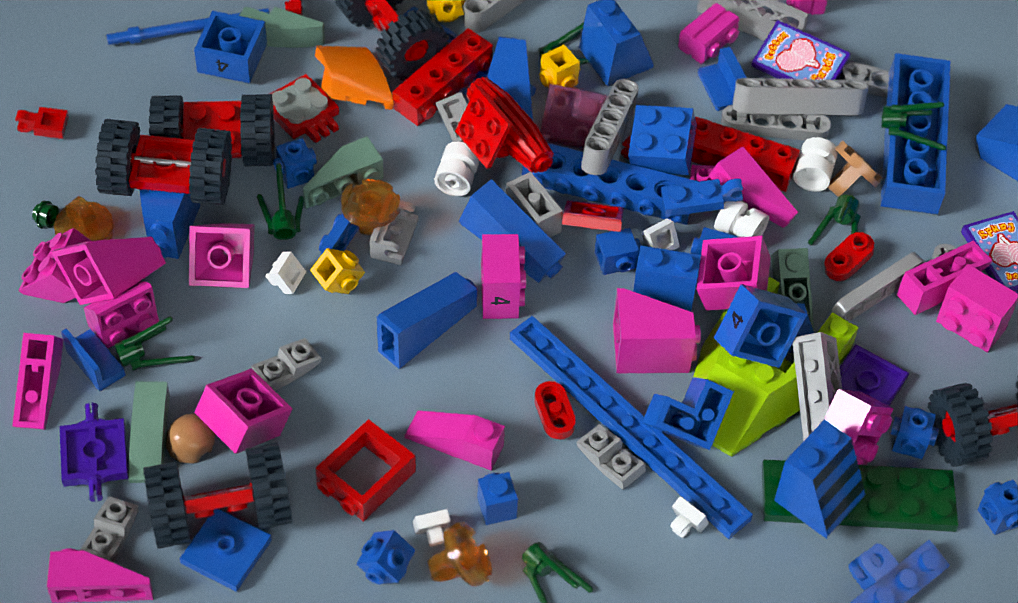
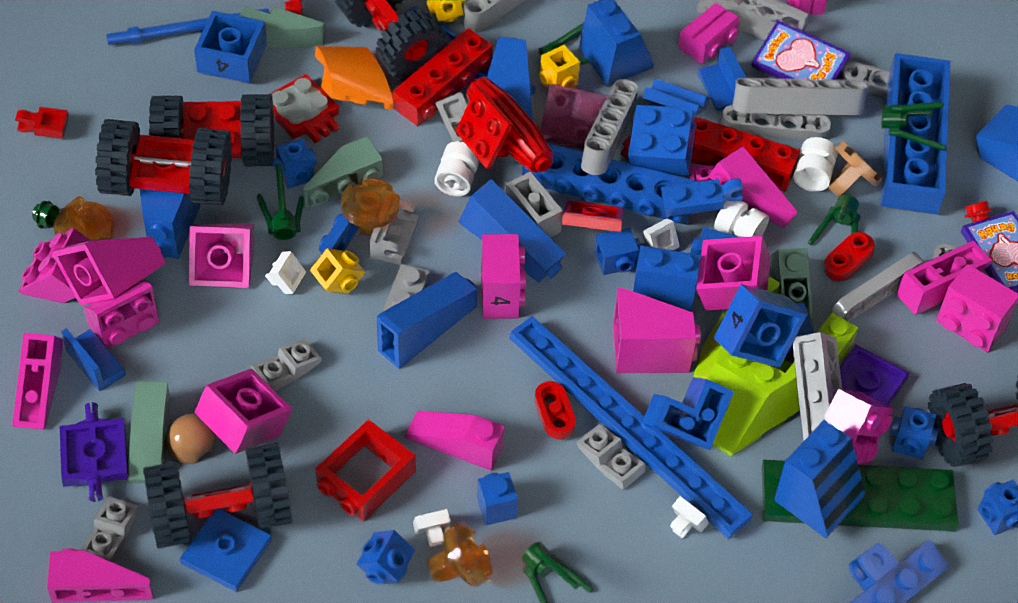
dark green plant [114,316,195,371] -> none
none -> light grey plate [383,264,430,311]
none -> blue slope [642,79,710,116]
none -> red plate [964,200,993,222]

